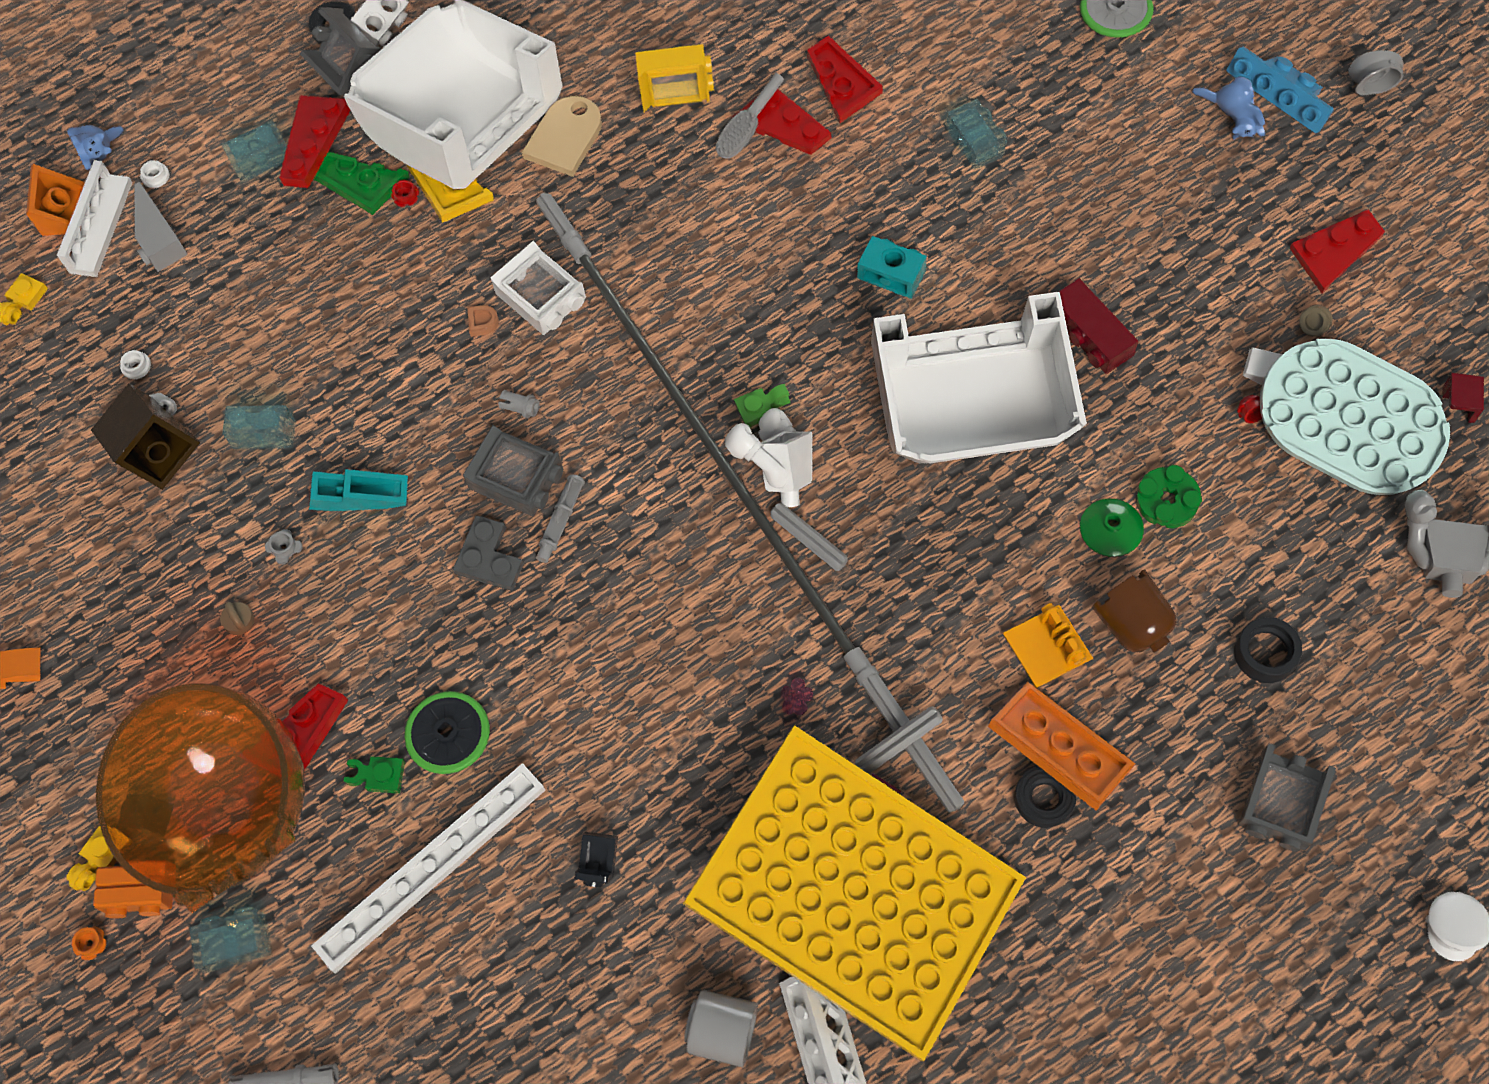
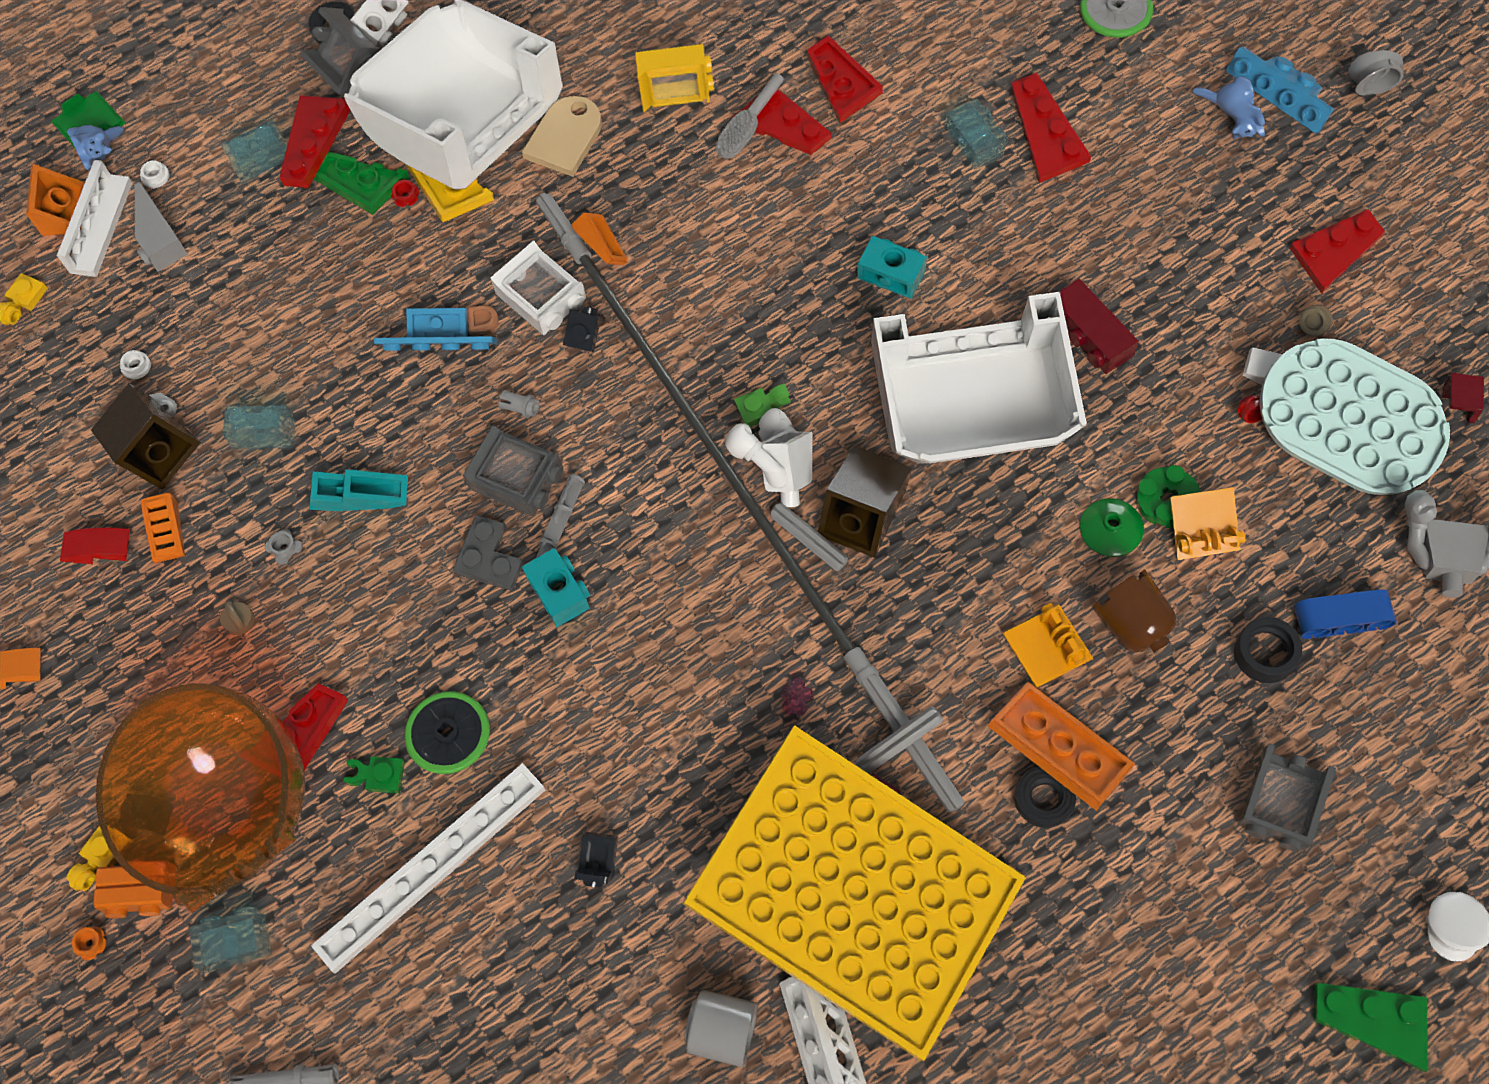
none -> green piece [50,91,126,149]
none -> red slope [60,528,130,565]
none -> orange slope [141,493,185,564]
none -> dark azure bracket [374,308,497,351]
none -> teal brick [522,548,590,627]
none -> black bracket [563,306,606,352]
none -> orange slope [571,212,628,265]
none -> dark brown slope [818,446,912,558]
none -> red wing [1011,73,1091,183]
none -> light orange hinge [1170,487,1246,560]
none -> blue beam [1294,589,1397,639]
none -> green wing [1314,983,1428,1073]

